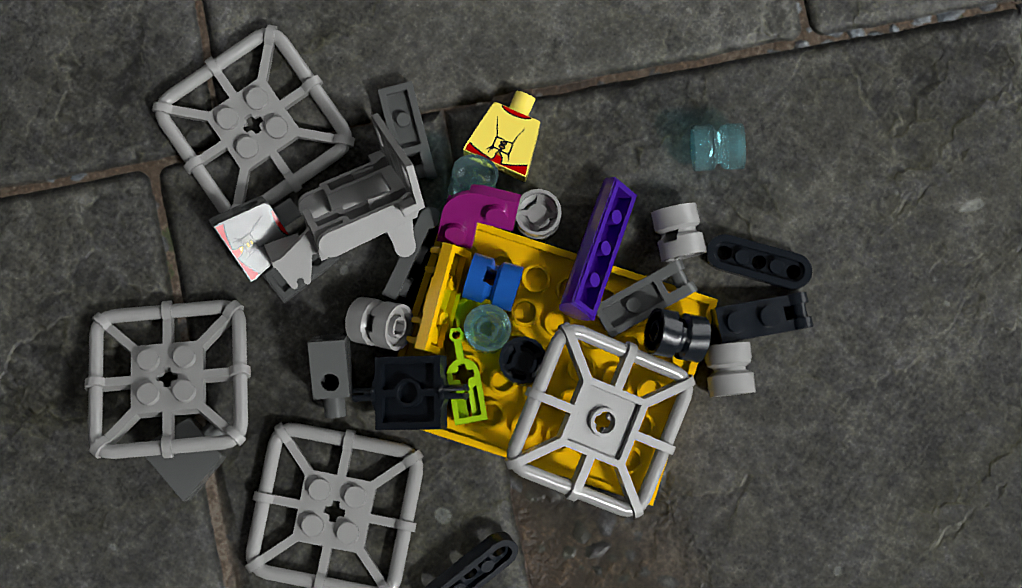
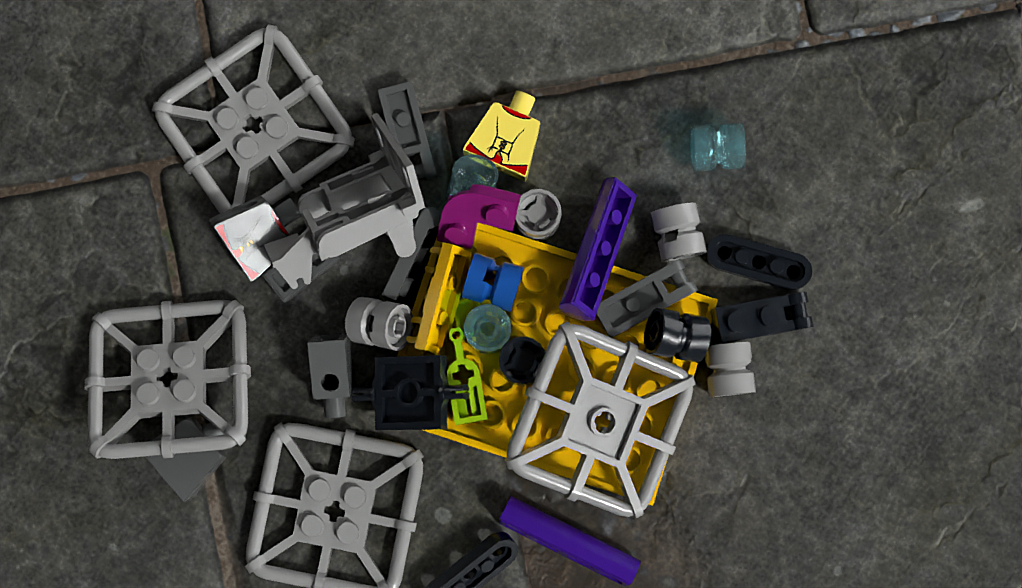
none -> dark purple brick [498,496,641,587]

